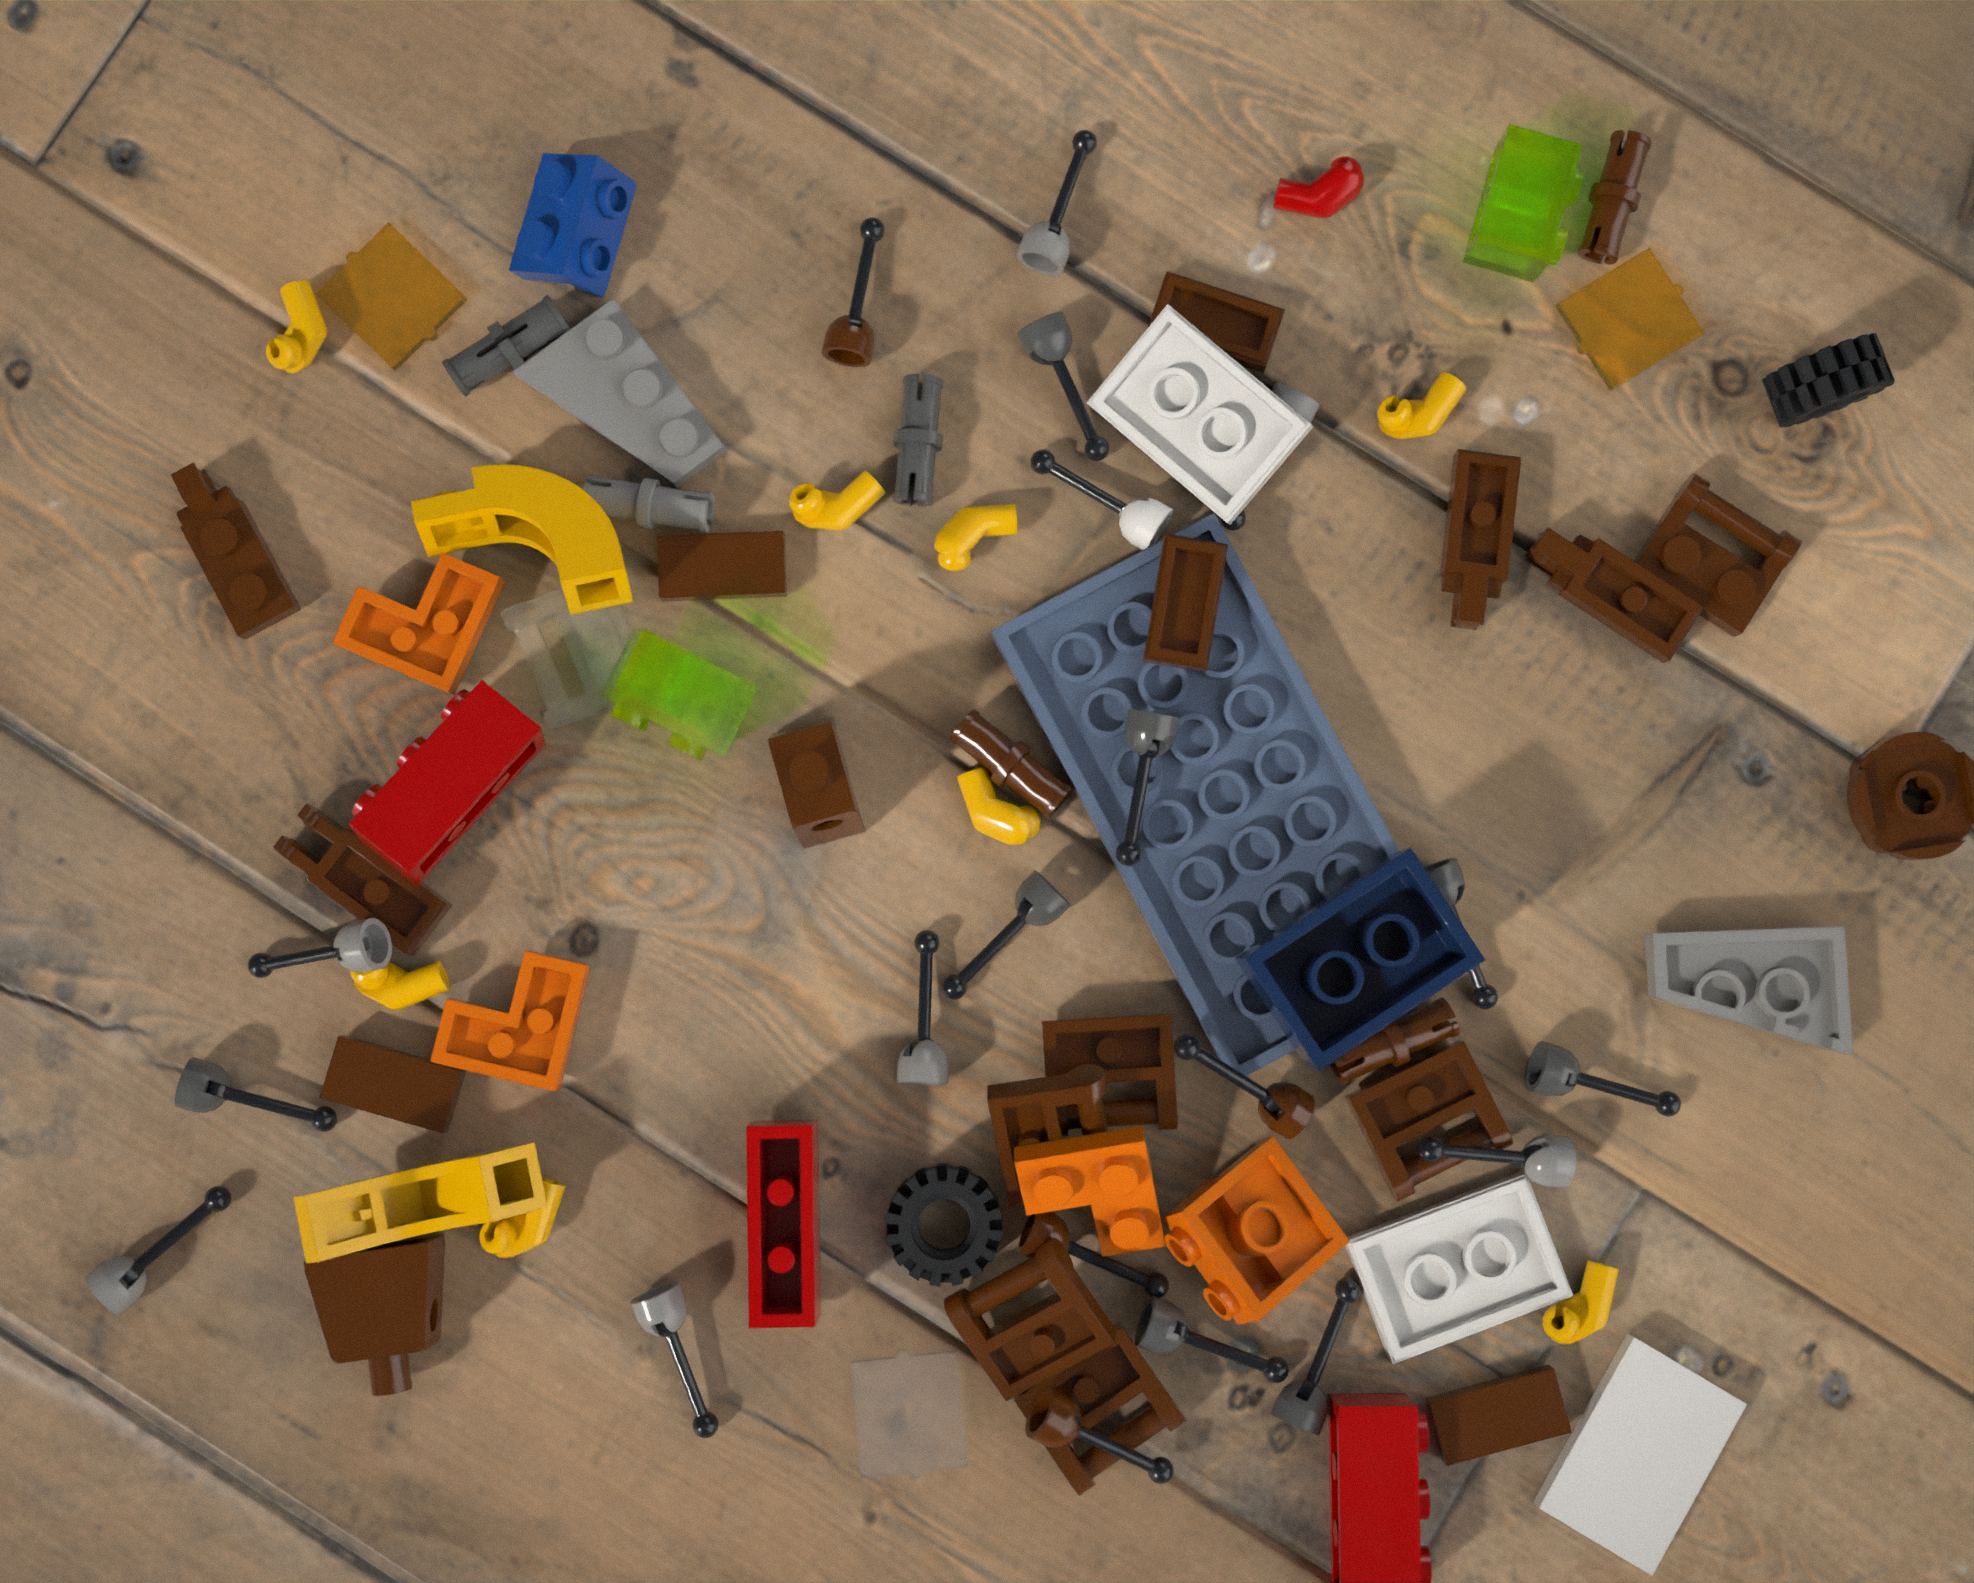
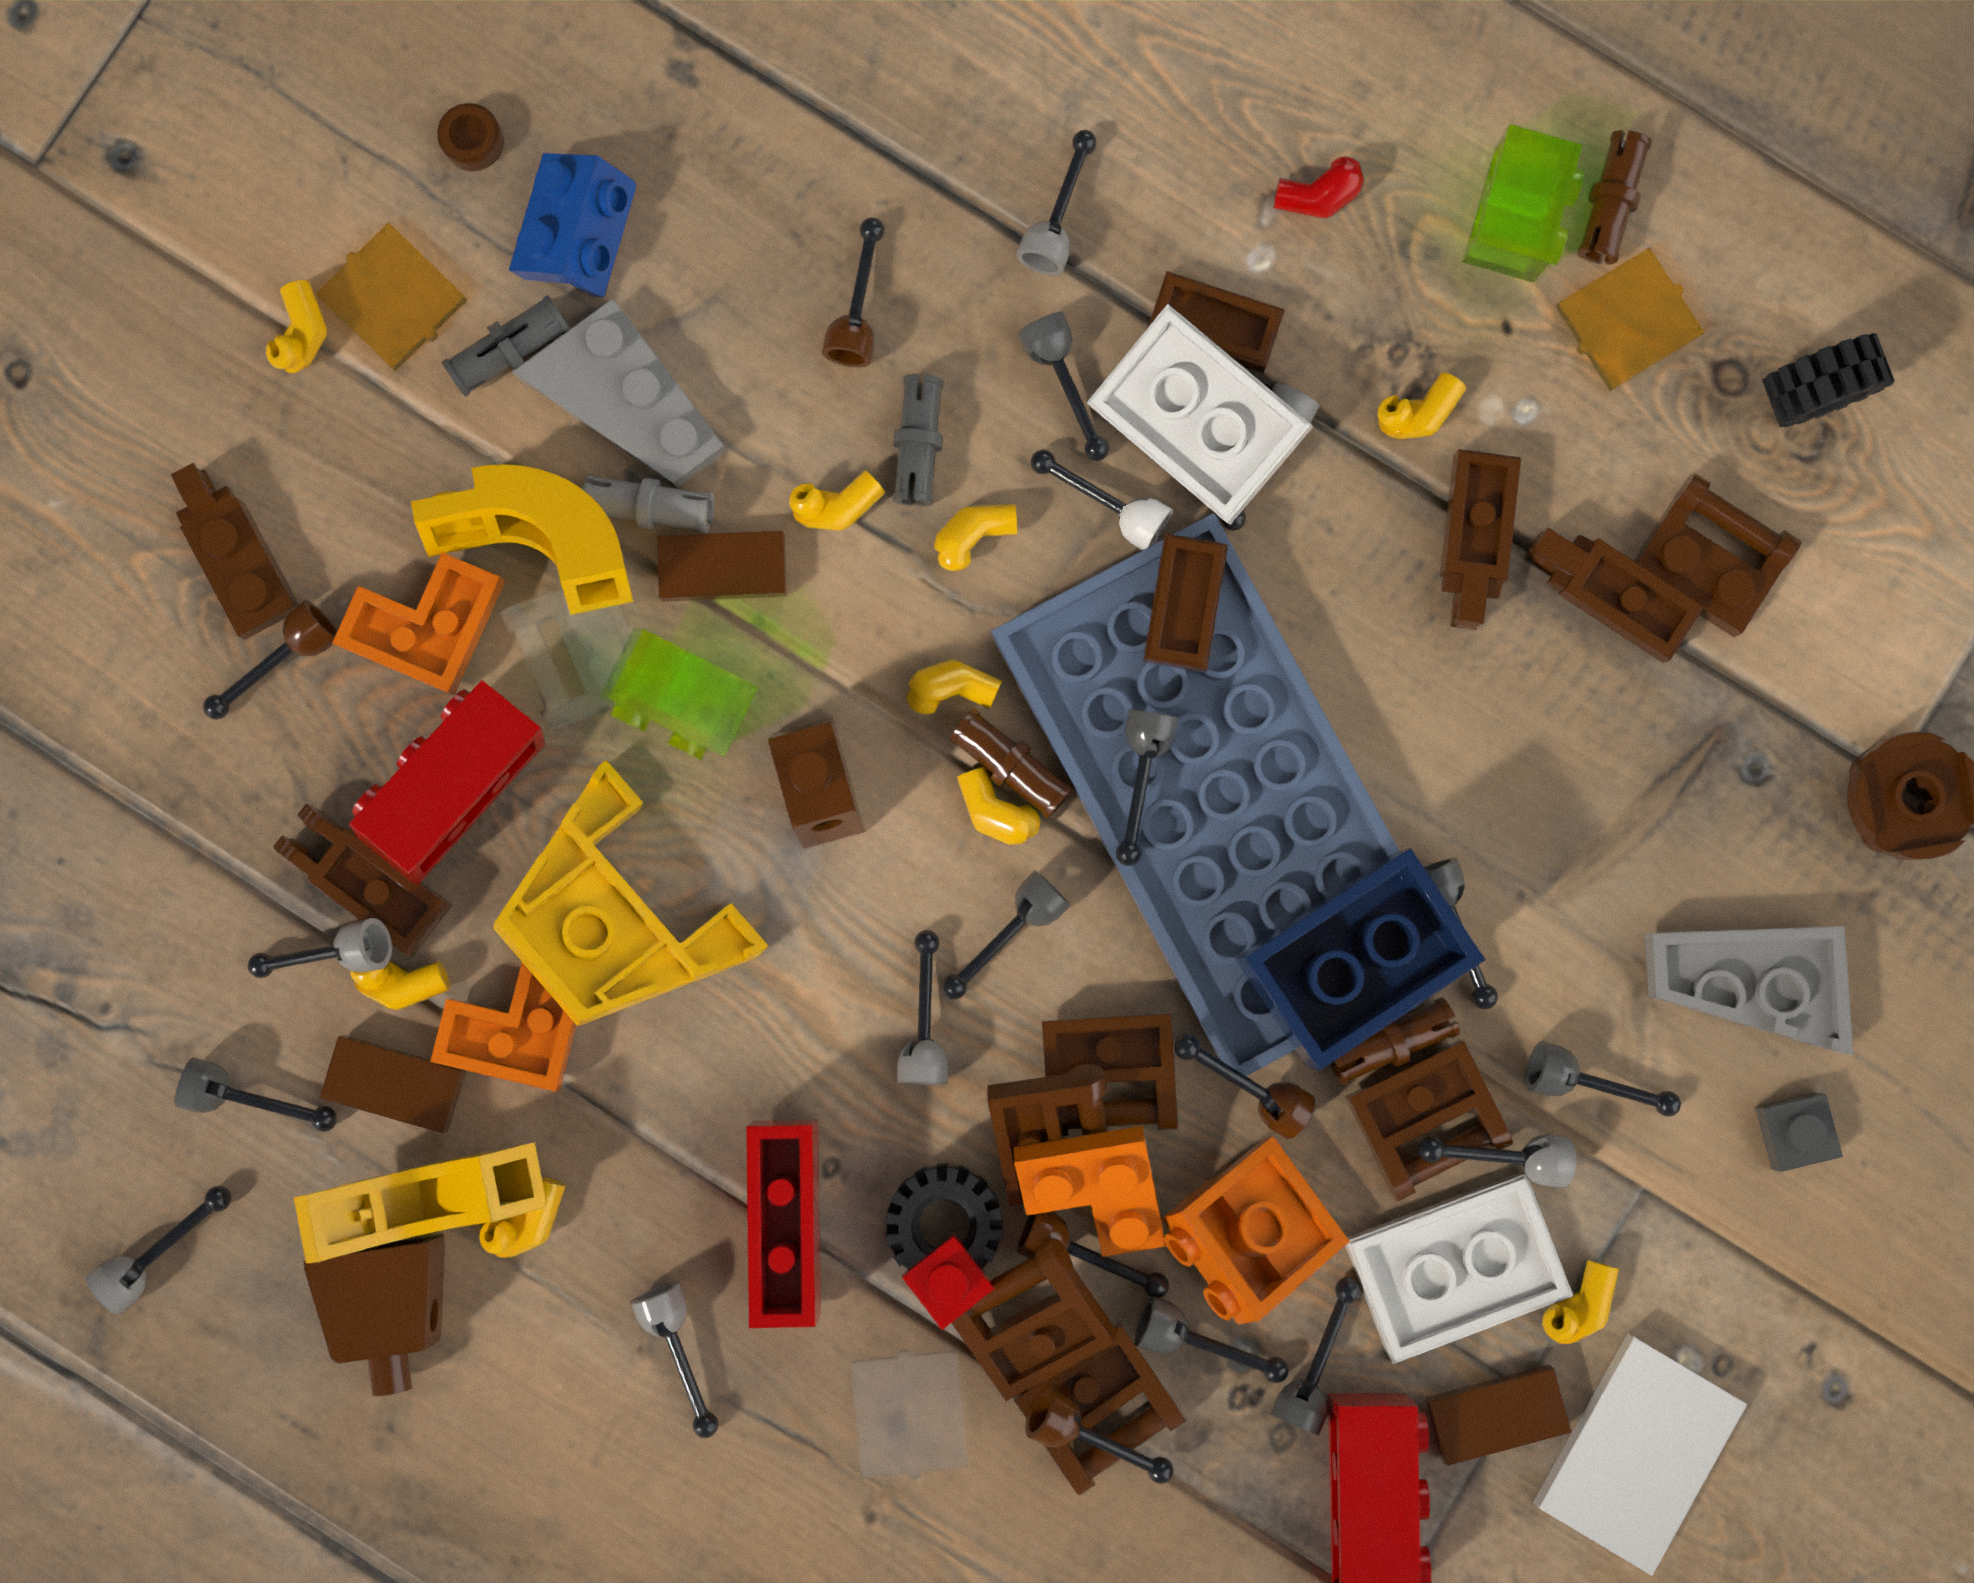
none -> hinge [203,600,338,720]
none -> reddish brown tile [437,103,504,171]
none -> yellow wing [493,760,768,1026]
none -> red plate [901,1233,994,1330]
none -> yellow arm [906,659,1003,715]
none -> dark grey plate [1755,1092,1843,1172]

